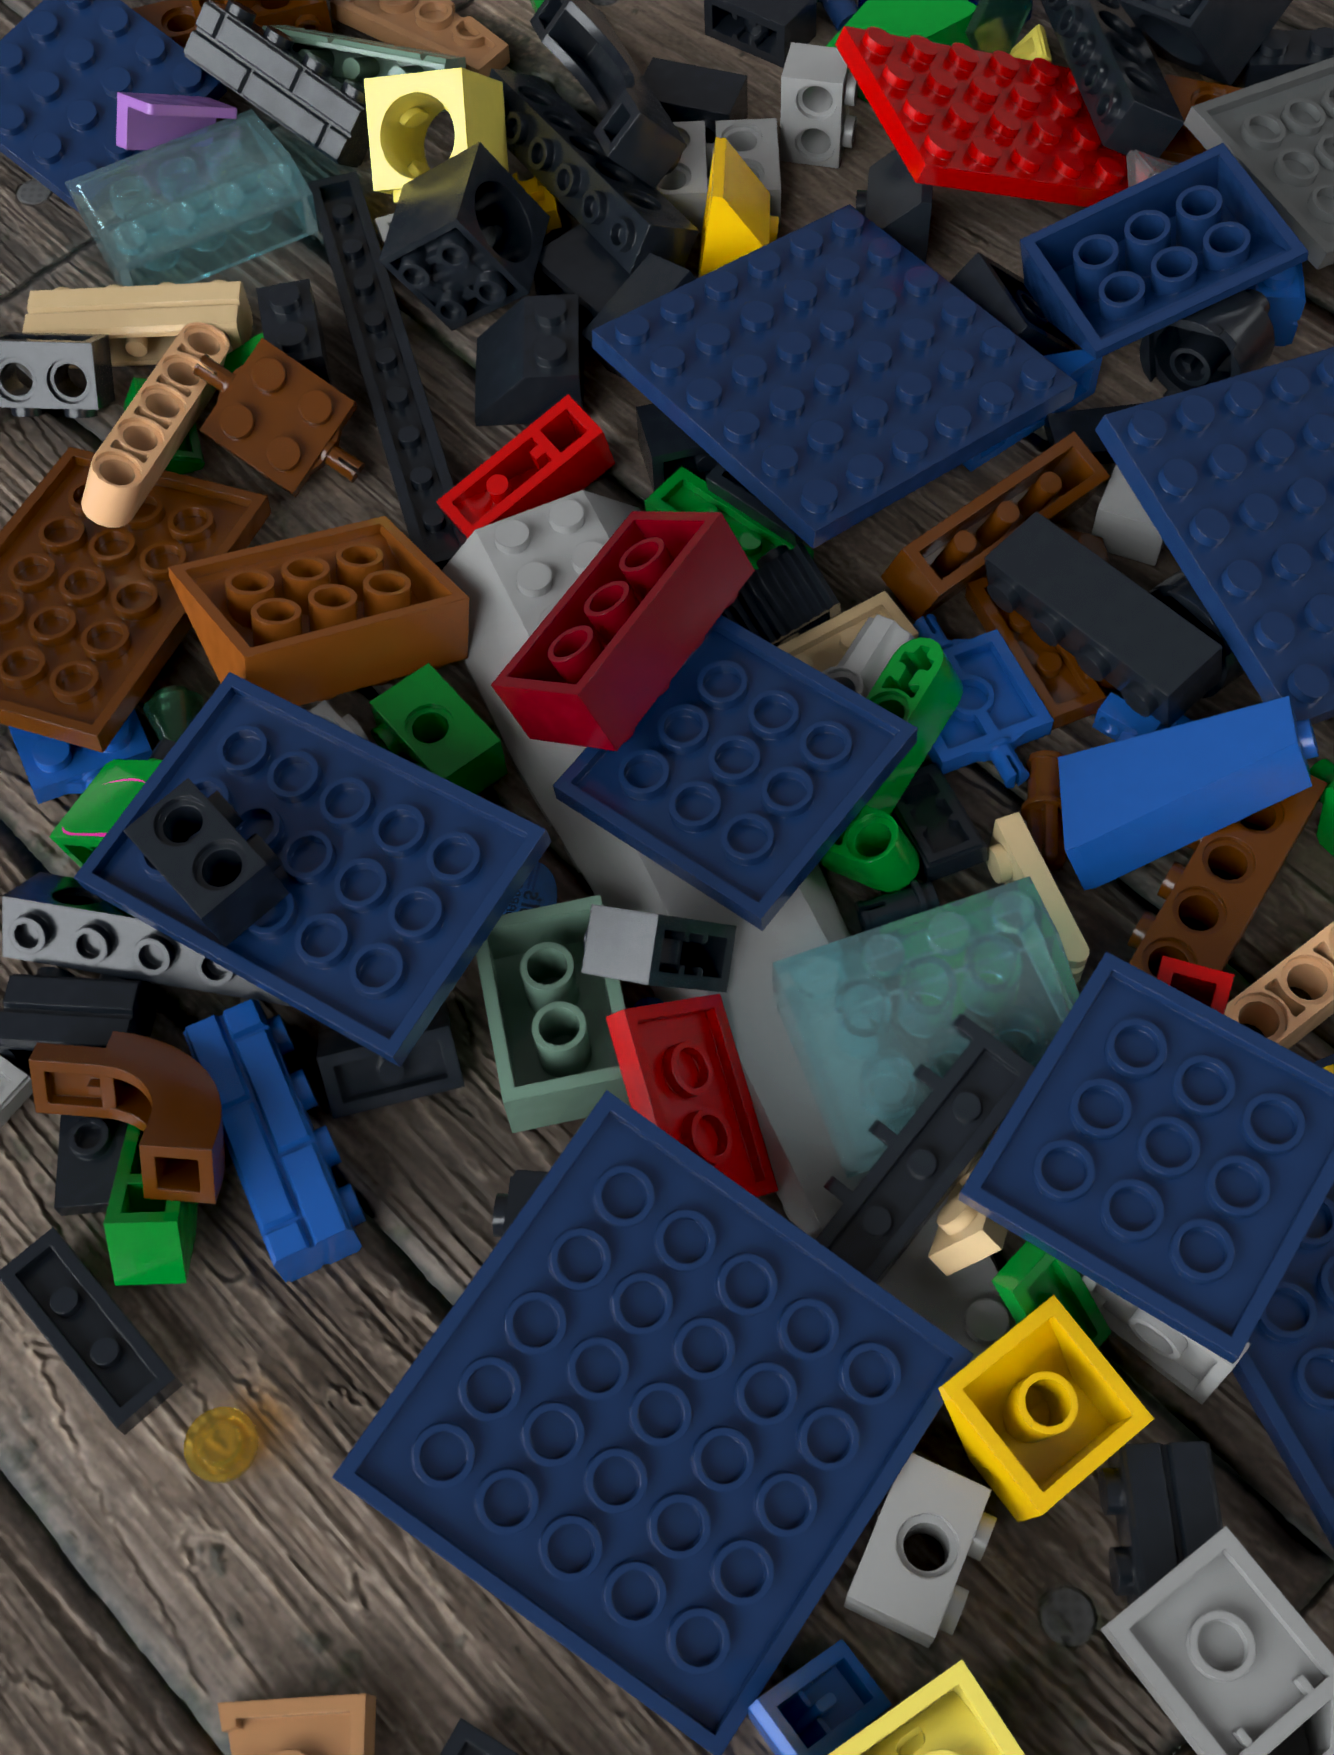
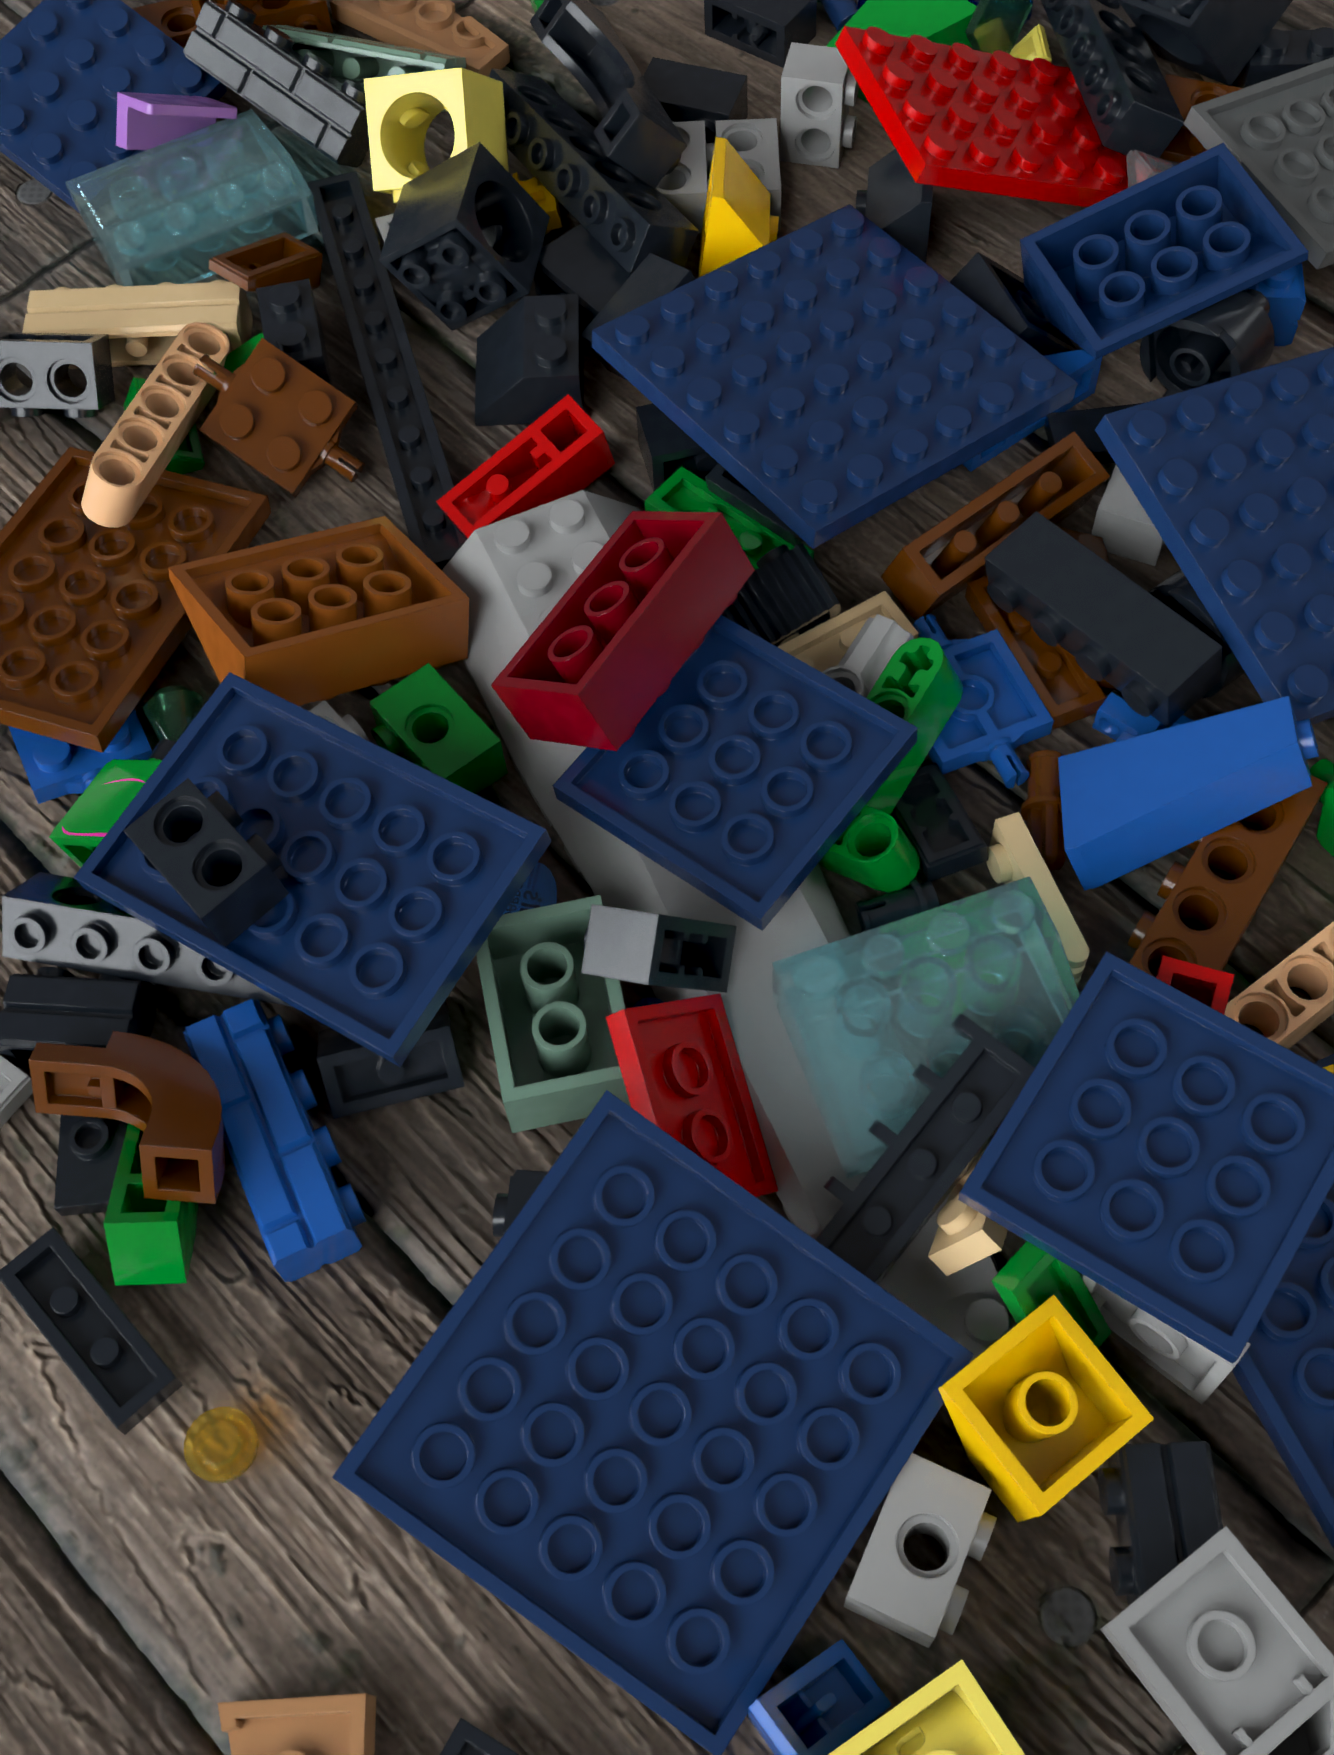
none -> reddish brown slope [208,232,323,291]

